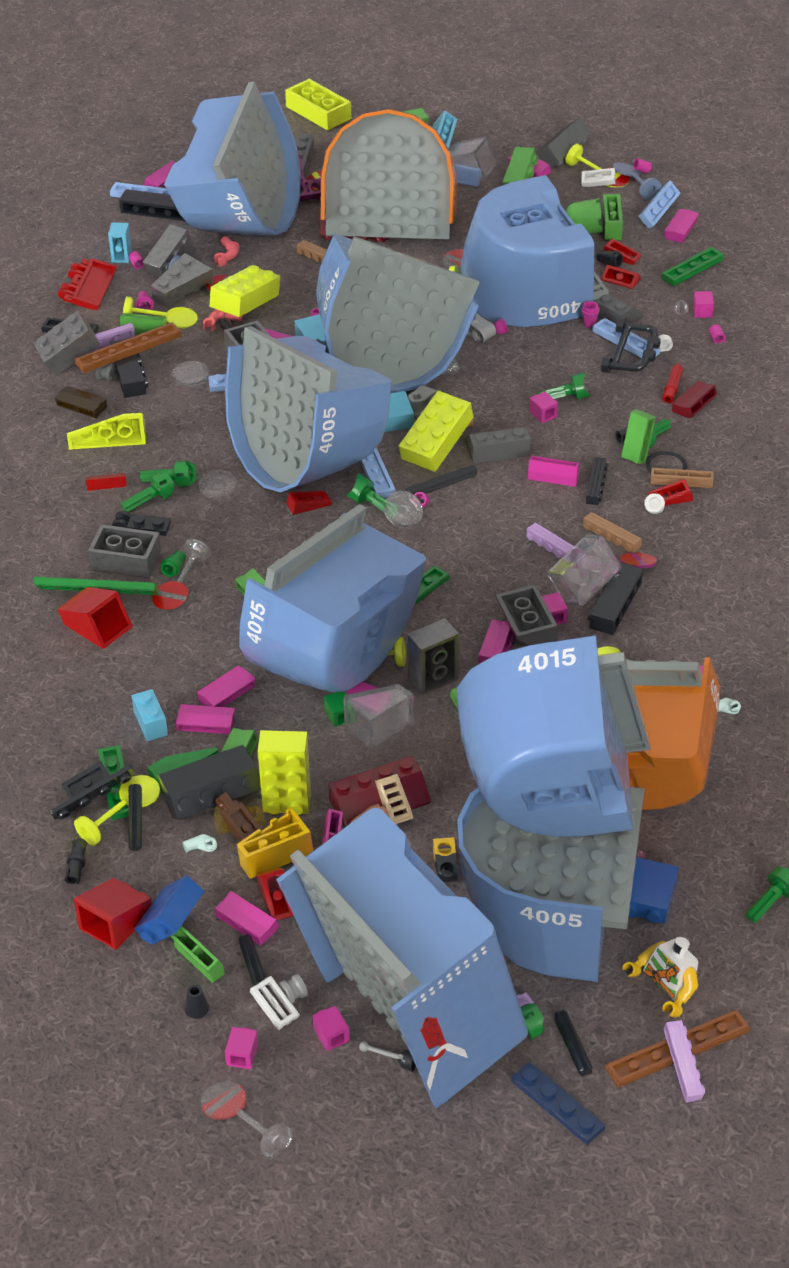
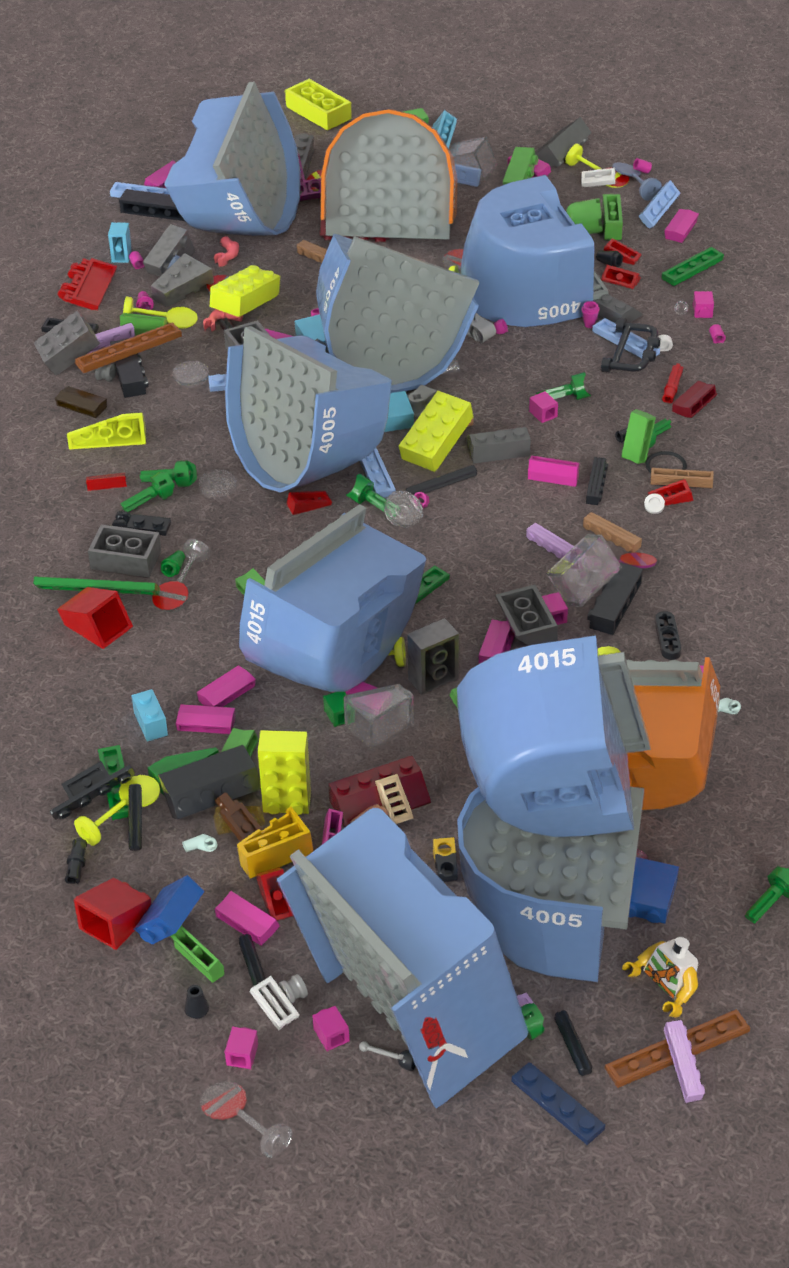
none -> black beam [655,611,681,660]

